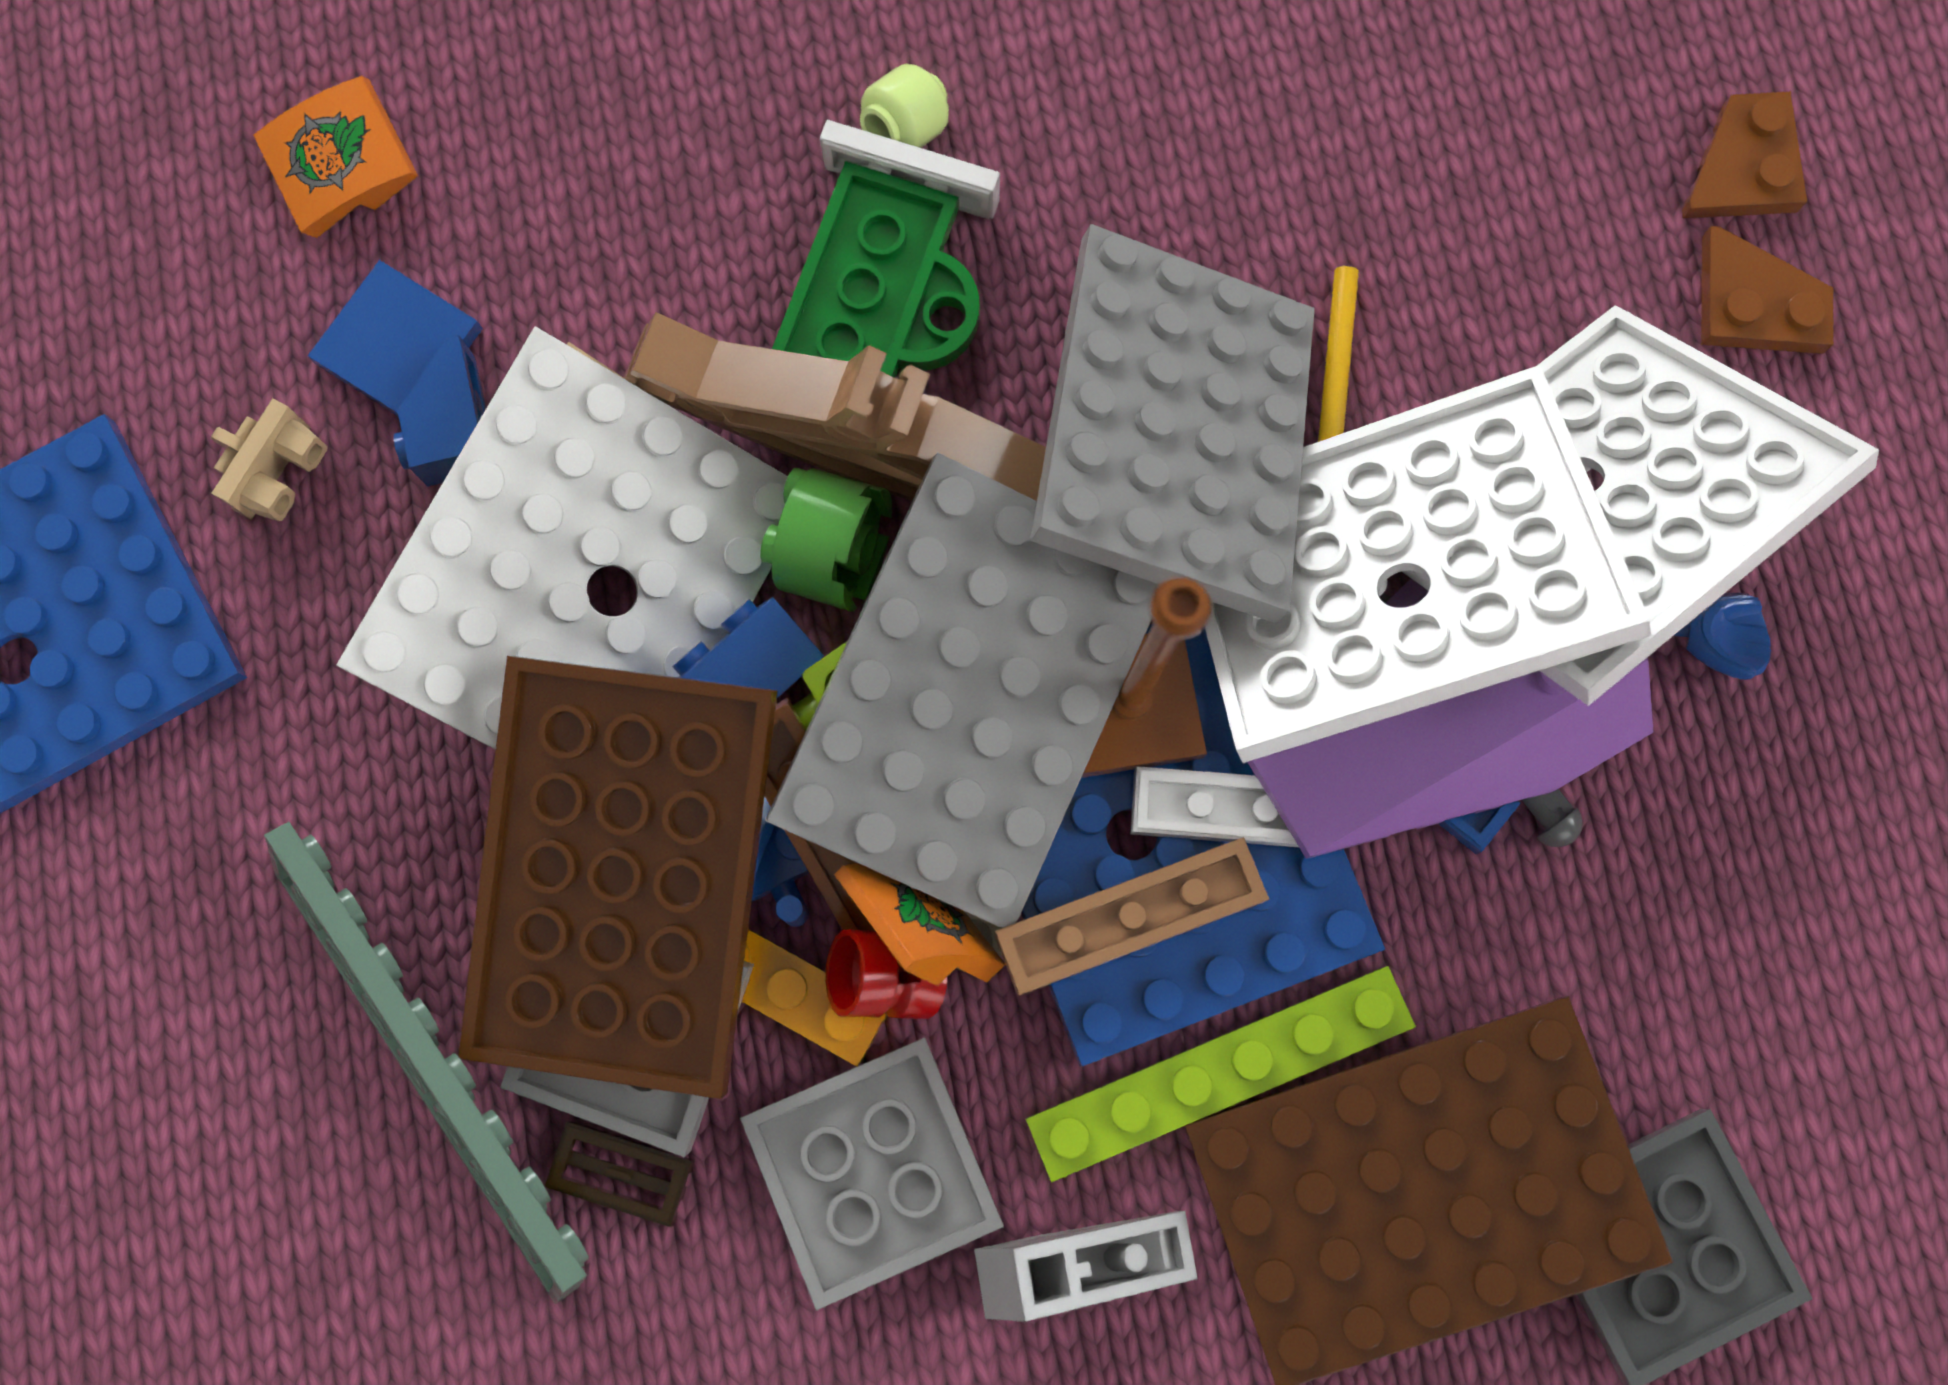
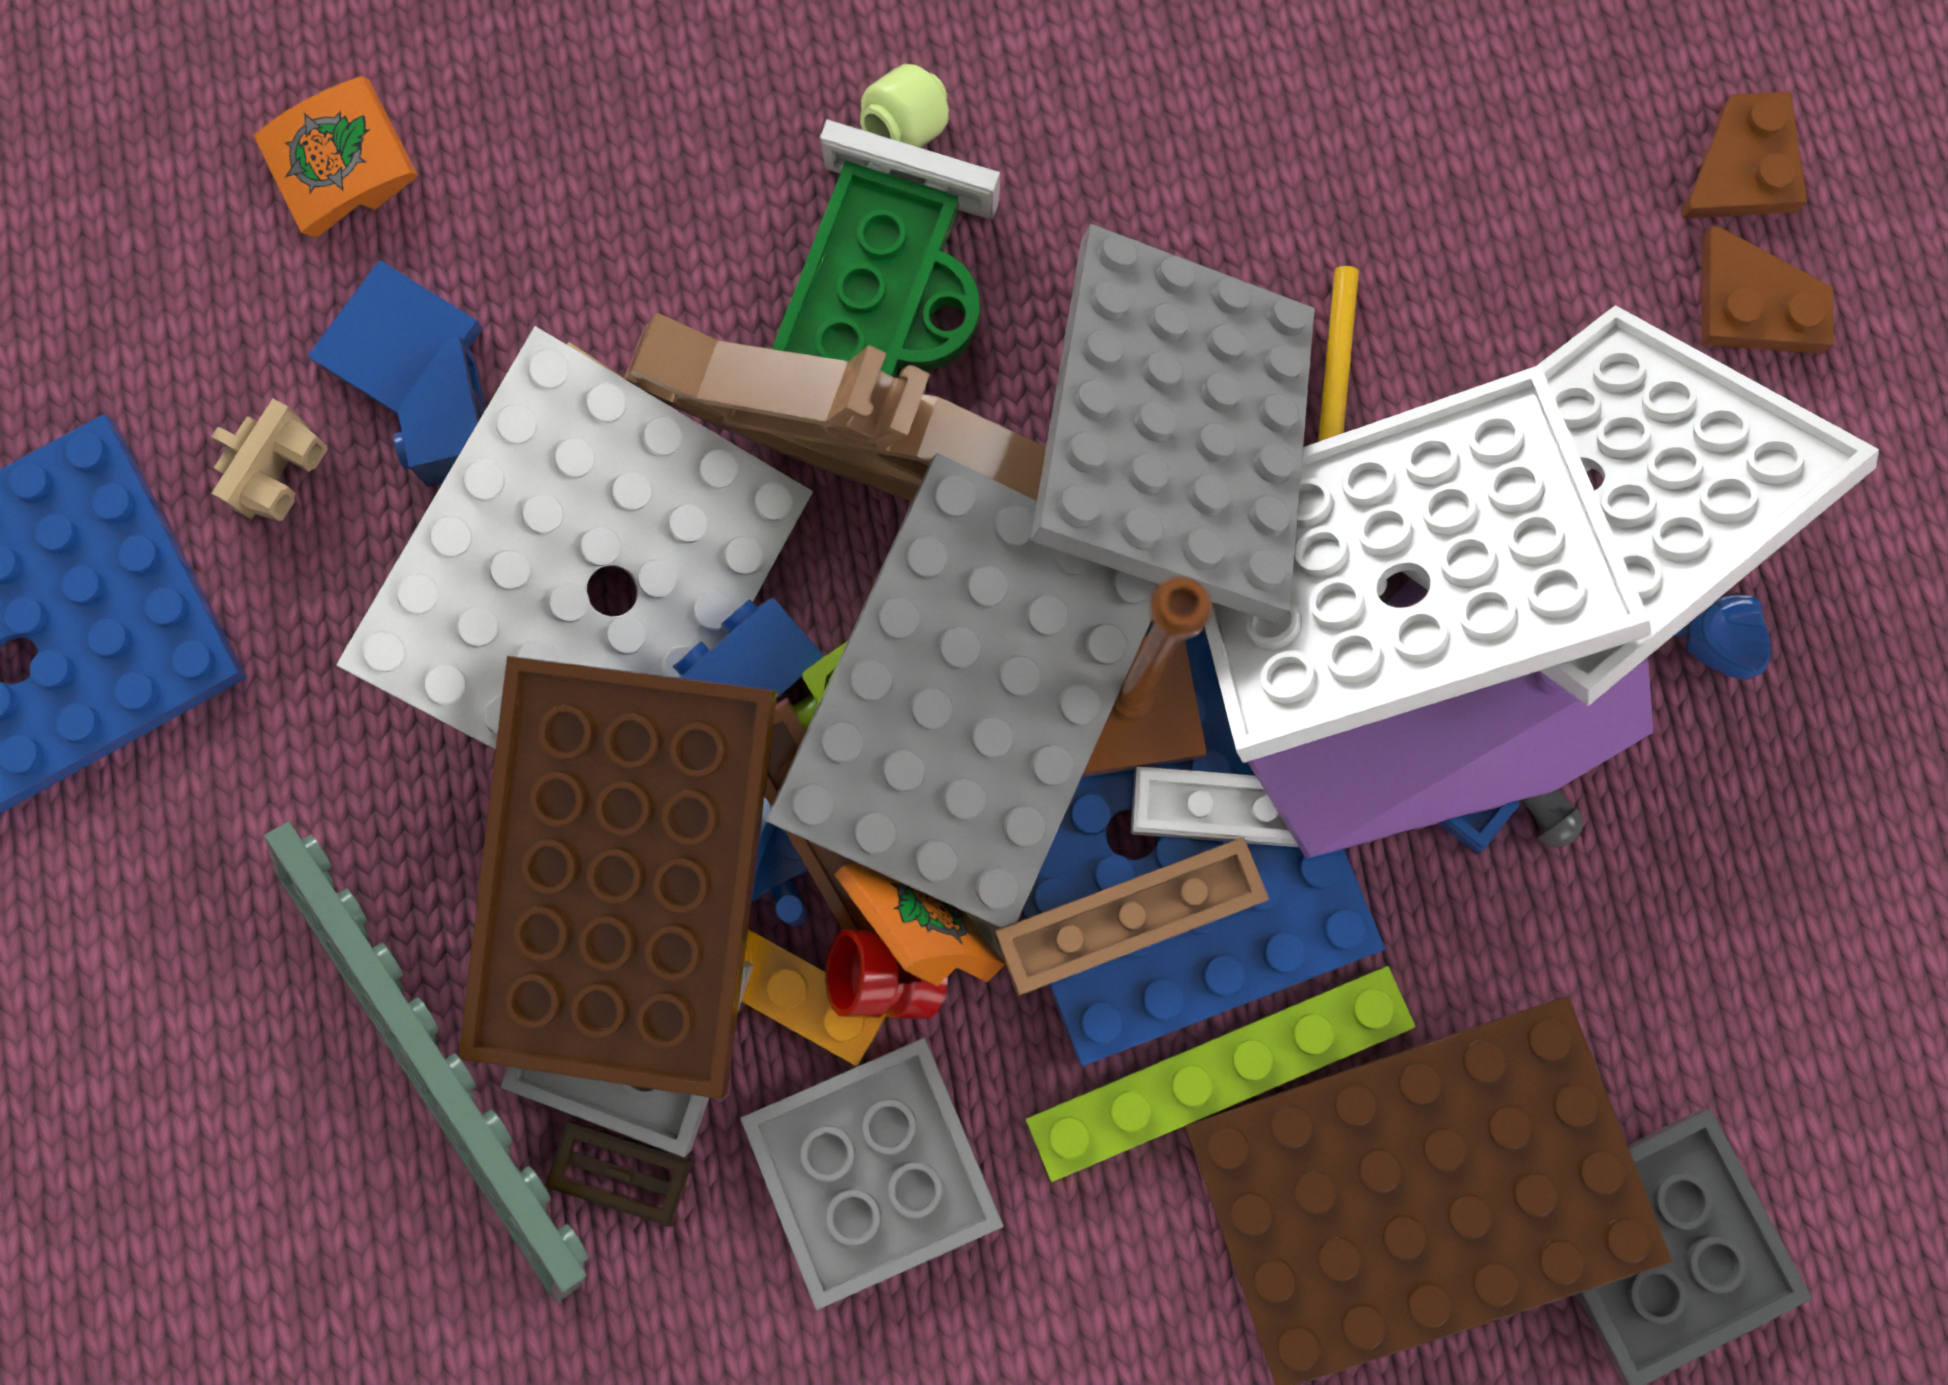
bright green brick [760,467,892,612] -> none
light grey slope [974,1211,1198,1322] -> none

